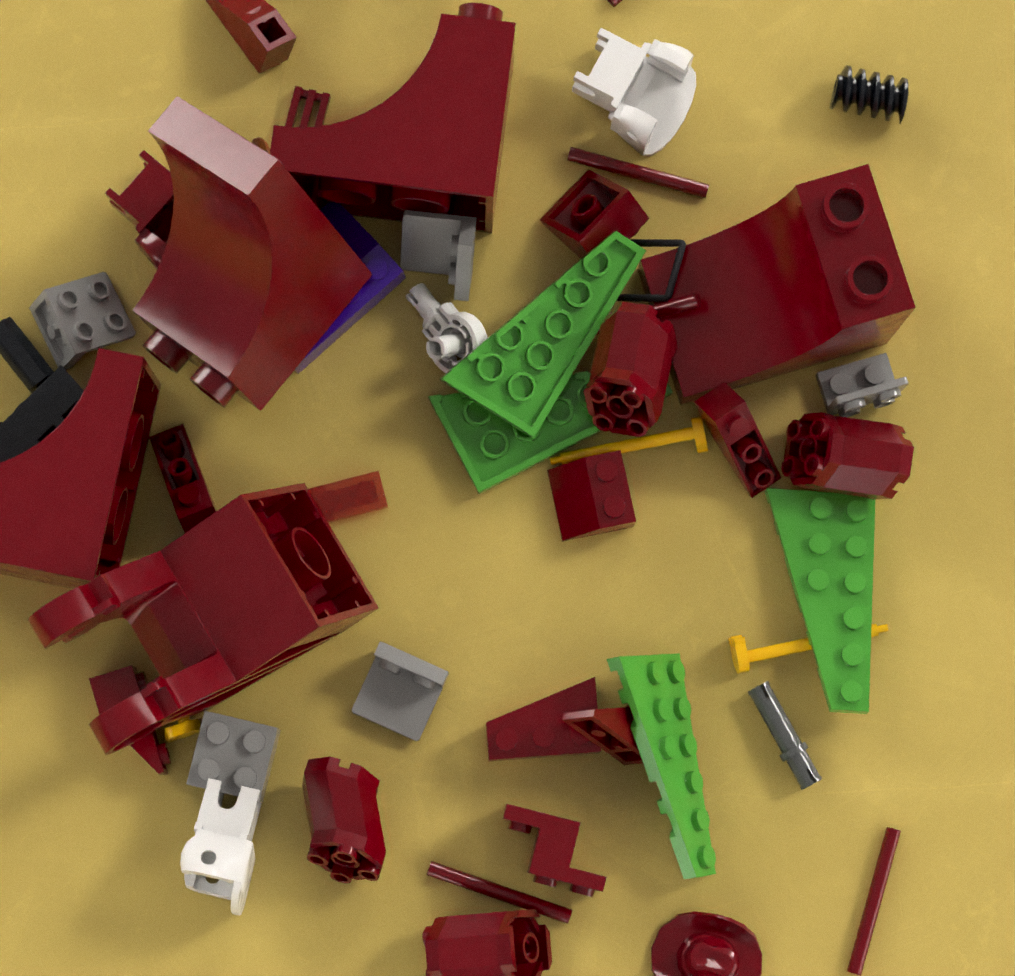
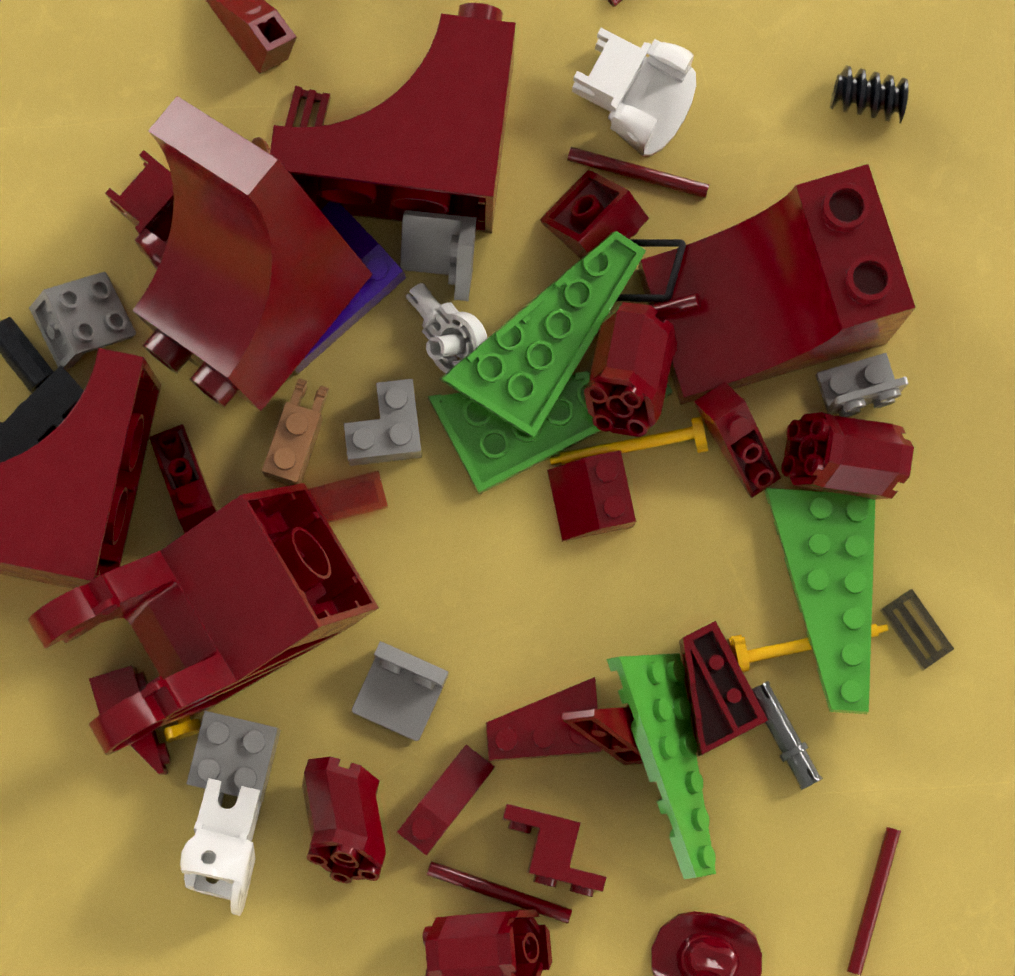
none -> medium nougat hinge [262,378,329,485]
none -> light grey brick [344,379,422,466]
none -> dark red slope [397,744,495,856]
none -> dark red wedge [679,621,768,757]
none -> clear smoke tile [880,589,954,671]

